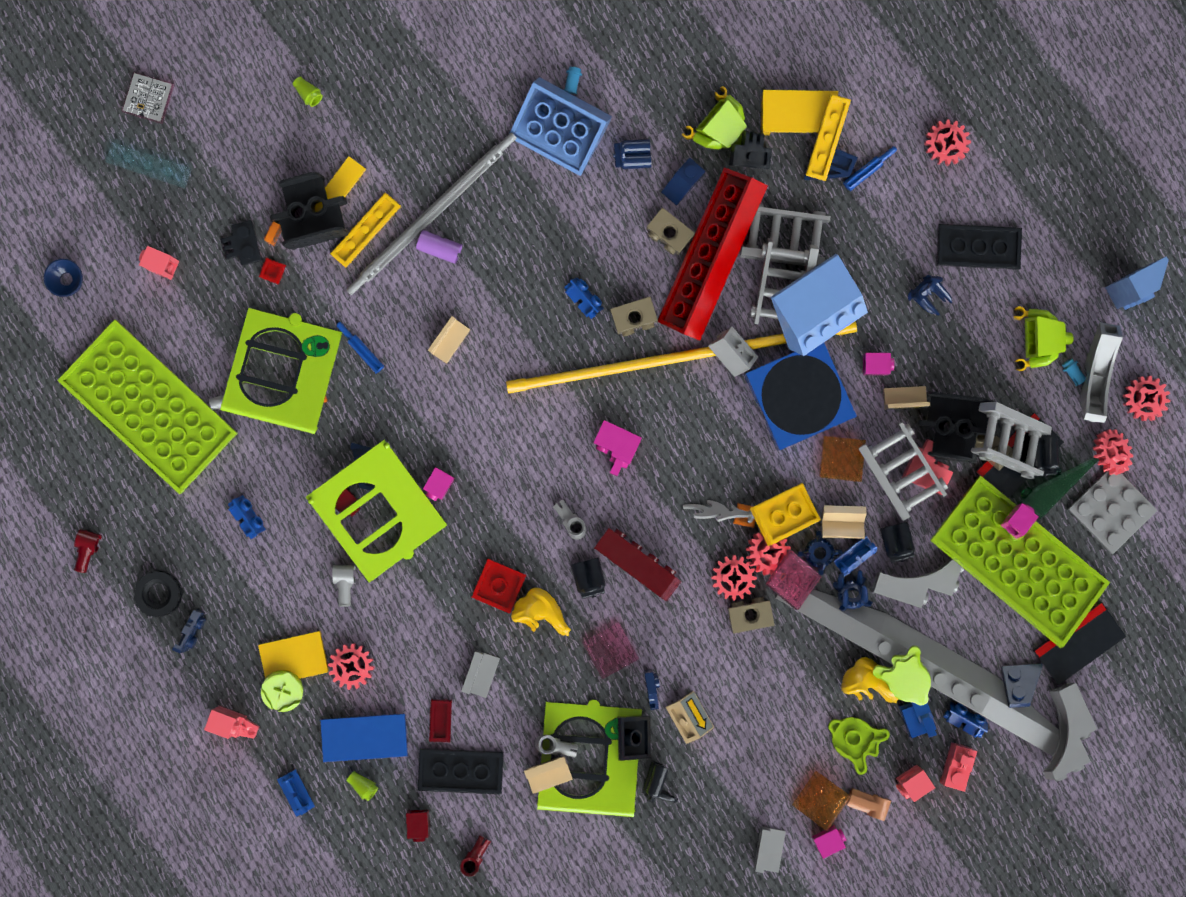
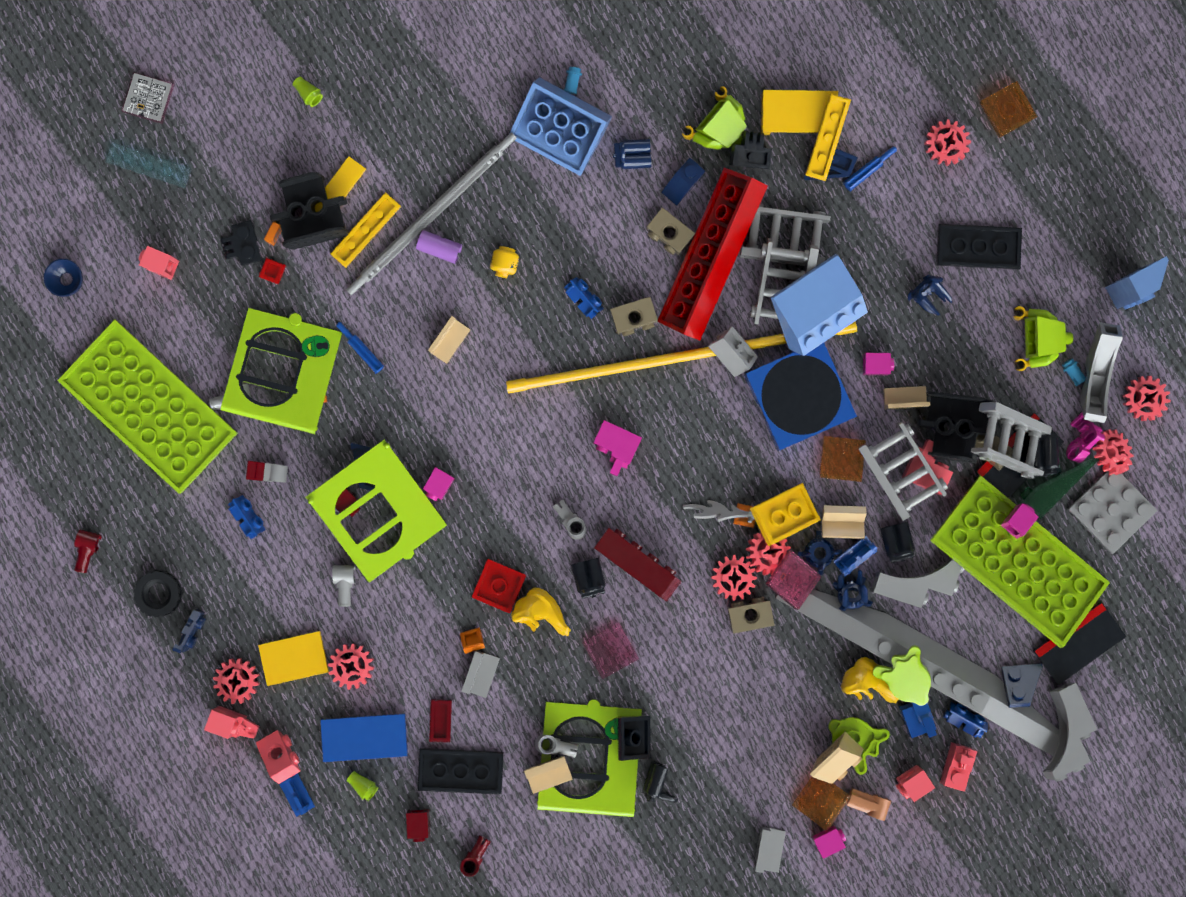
tile [261,670,304,712] -> none
dark blue wing [644,669,660,710] -> none
panel [666,691,714,744] -> none
none -> coral gear [213,658,260,704]
none -> leg [246,461,288,483]
none -> coral brick [256,730,300,784]
none -> orange tile [460,627,485,654]
none -> yellow head [490,246,519,278]
none -> tan slope [810,732,863,784]
none -> clear orange plate [979,81,1037,138]
none -> dark pink piece [1066,412,1105,463]

